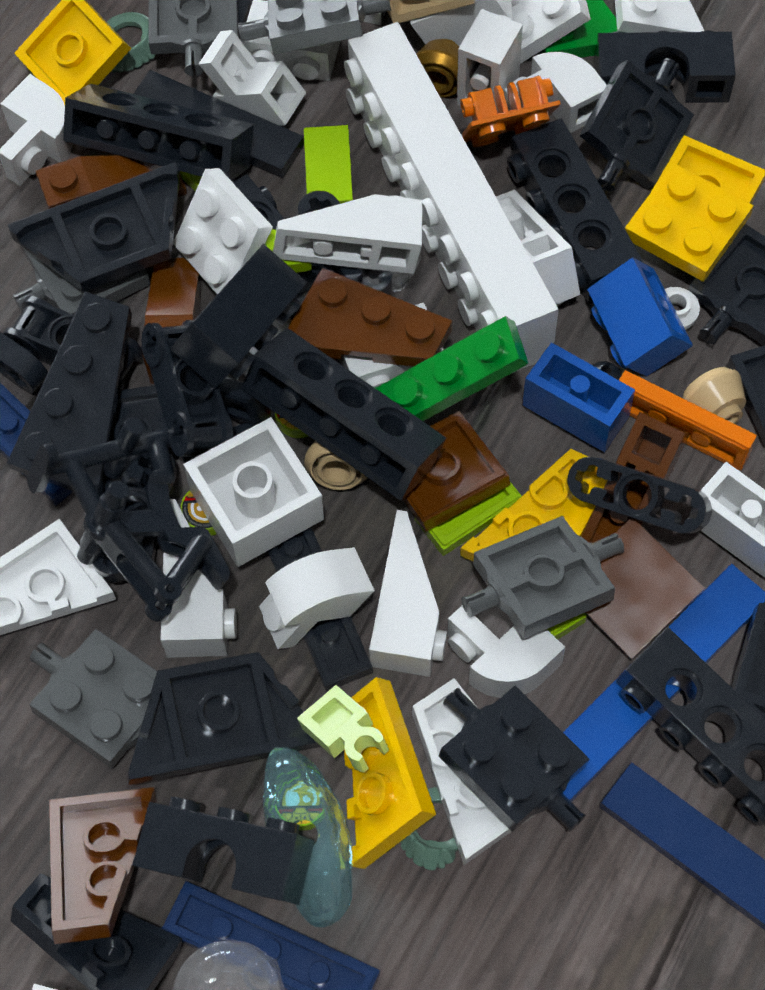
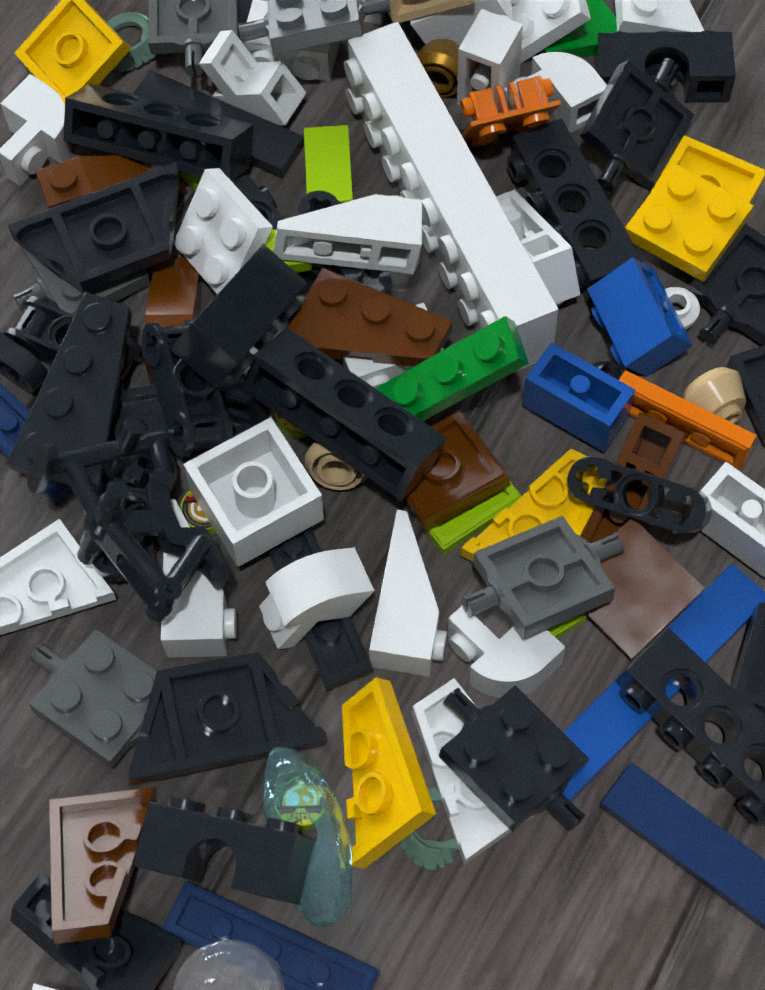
yellowish green plate [297,685,389,772] -> none

